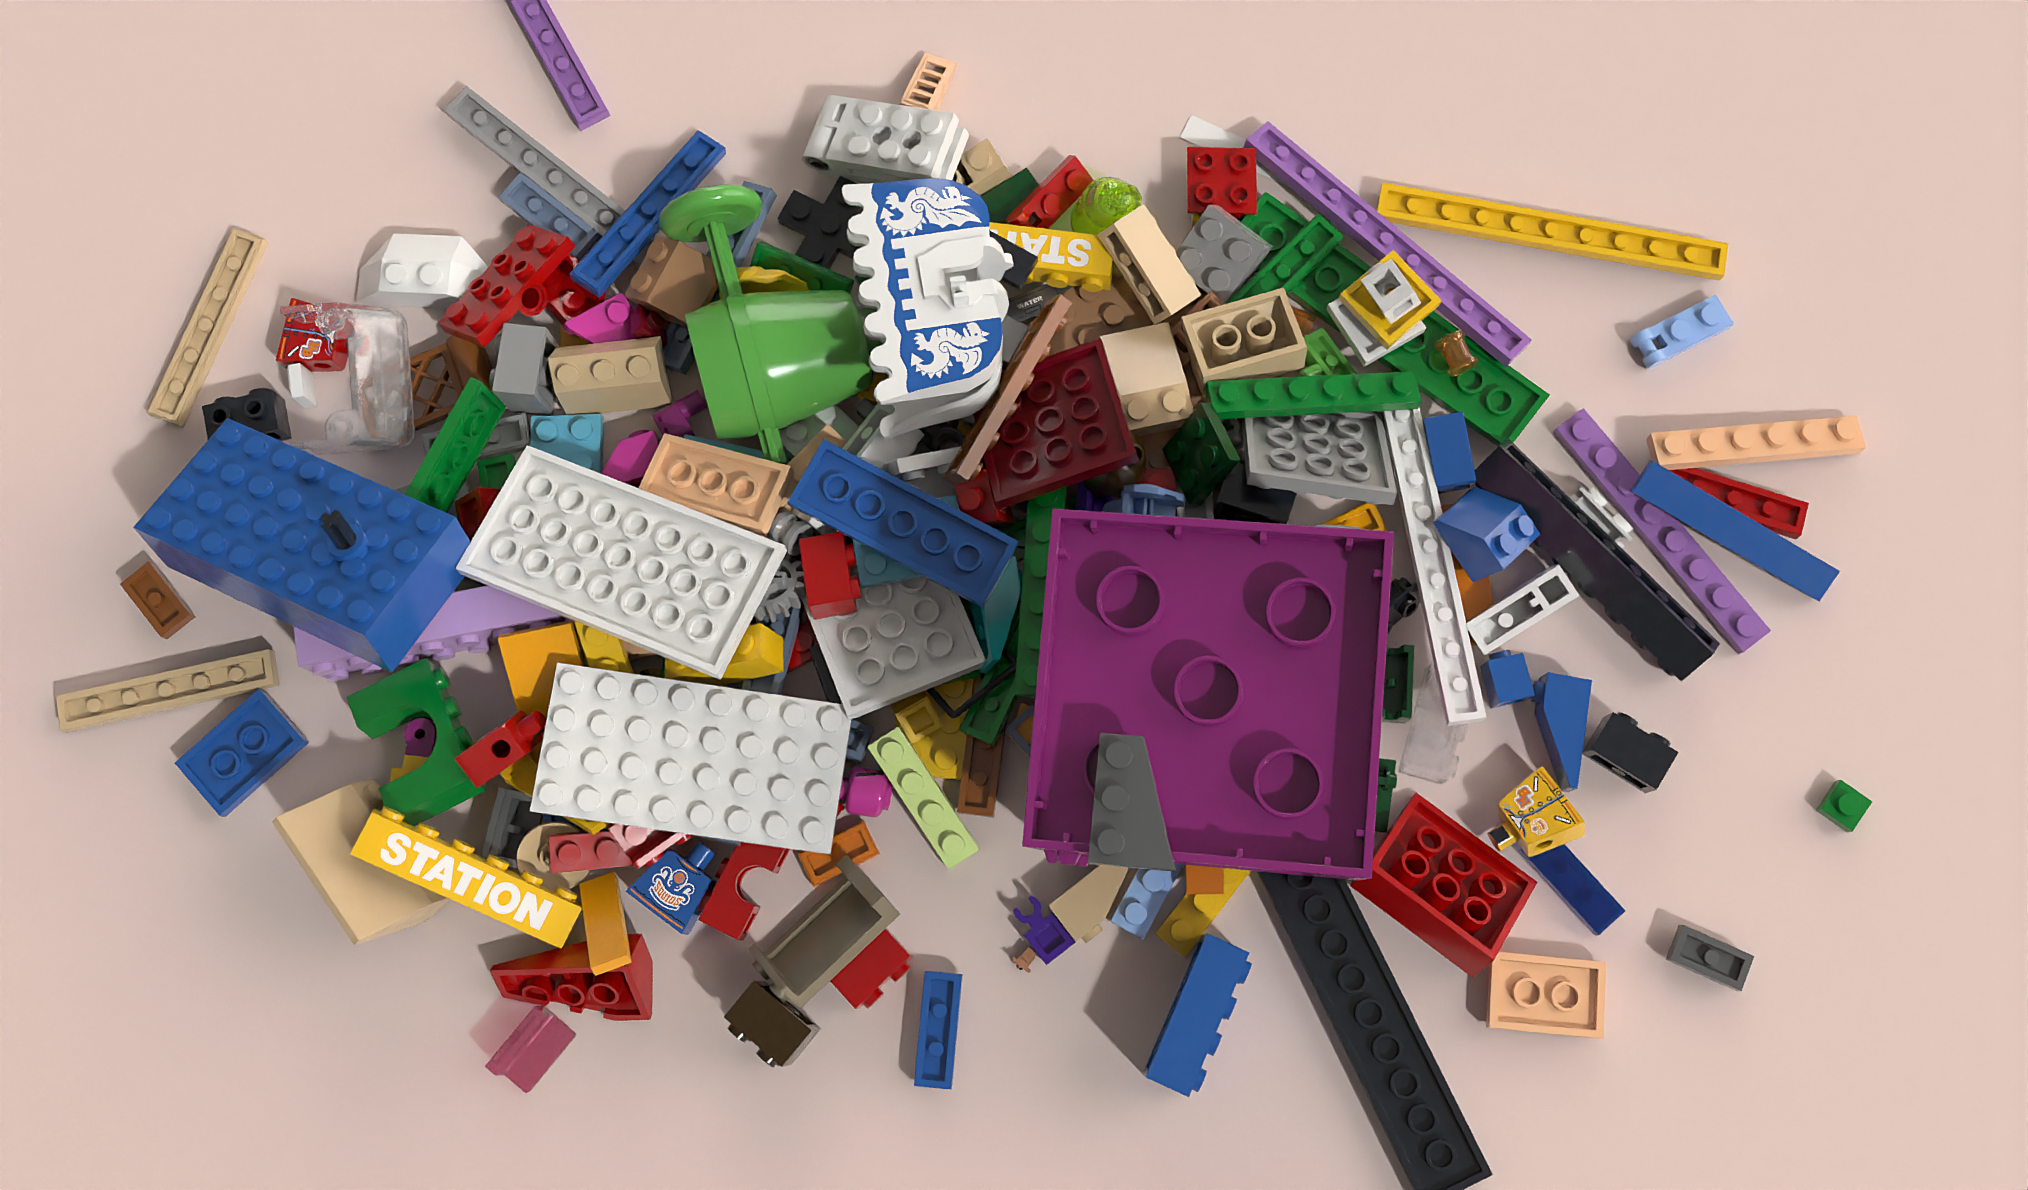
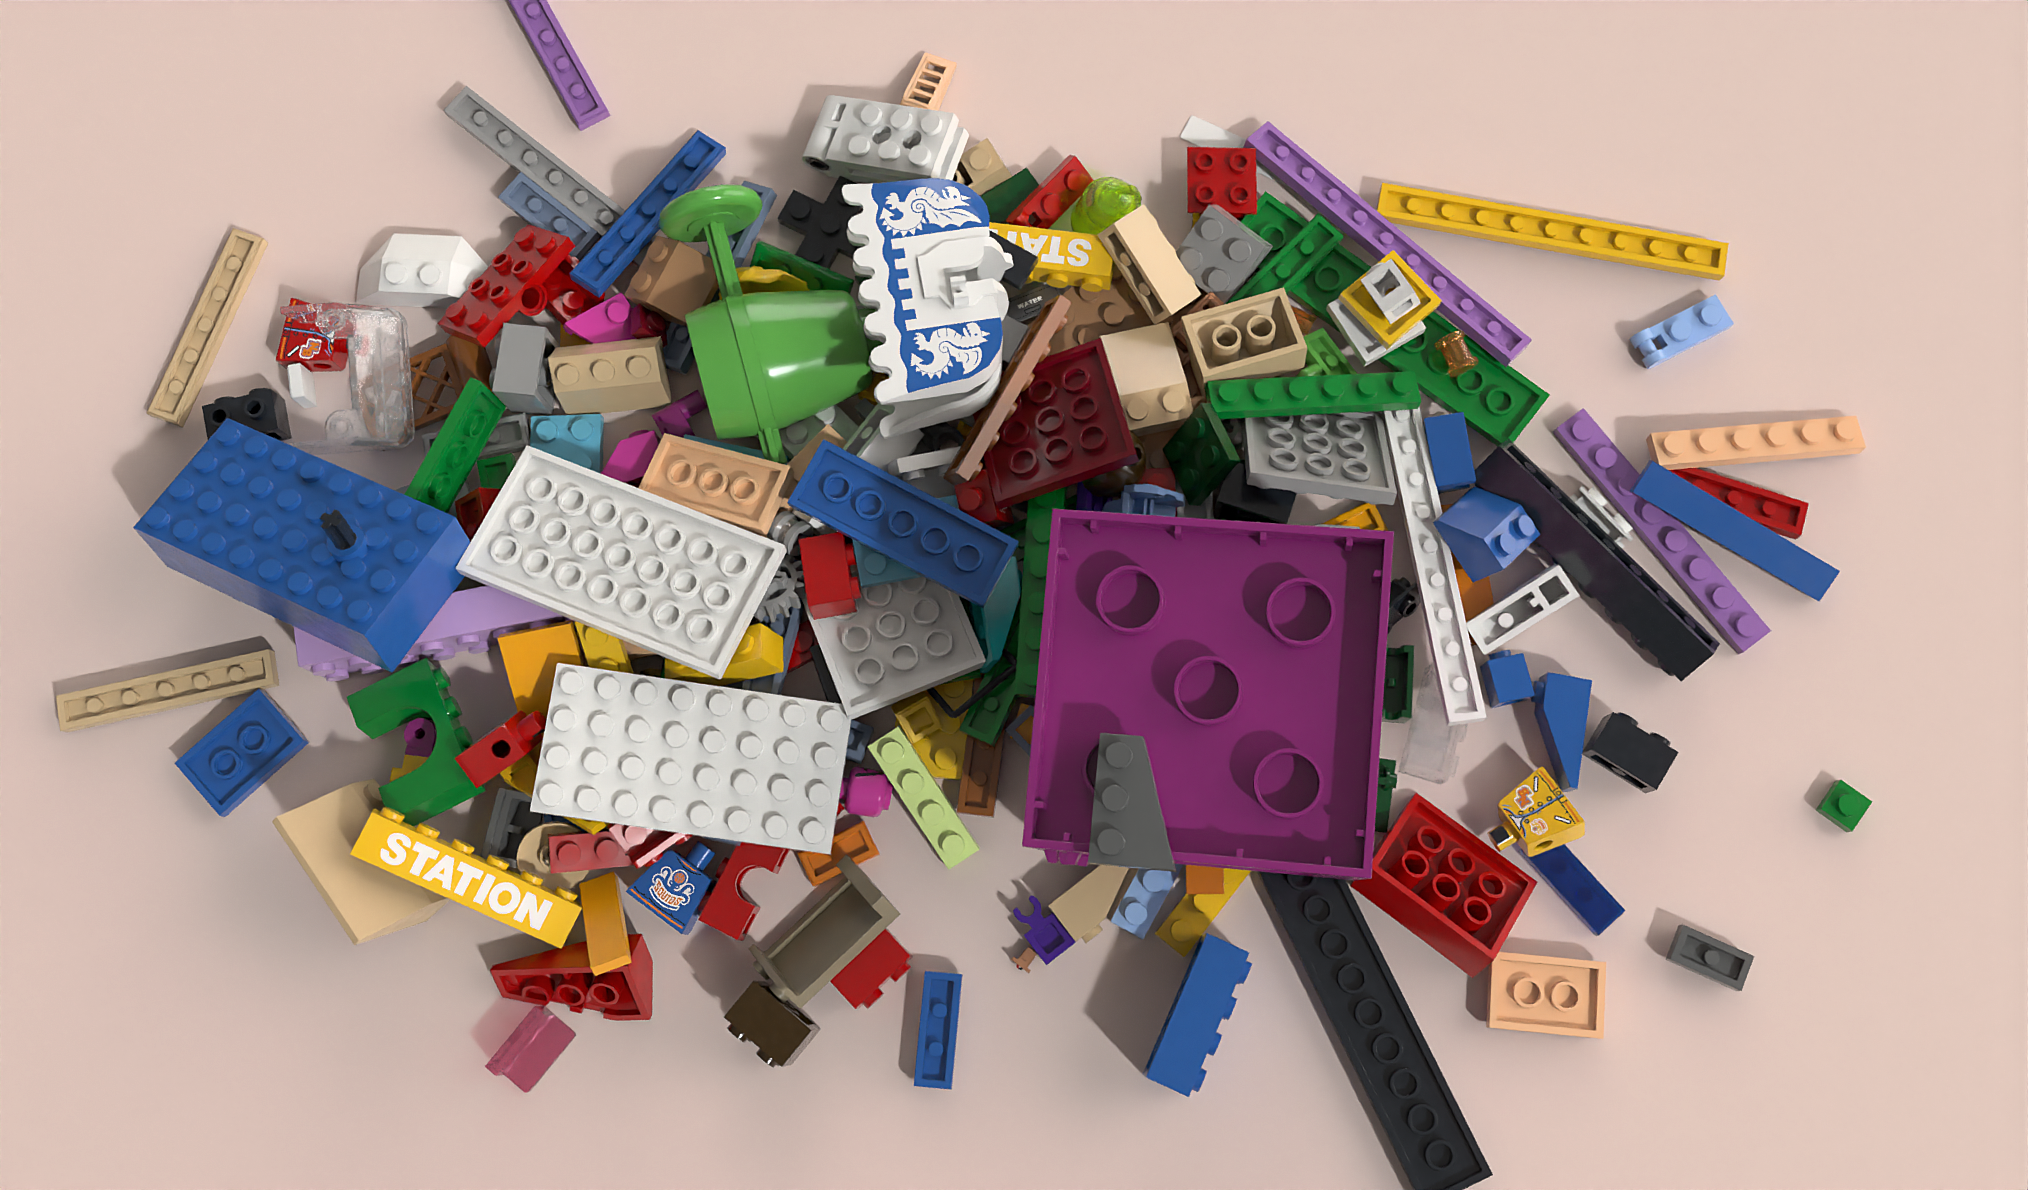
dark orange plate [120,561,196,639] -> none

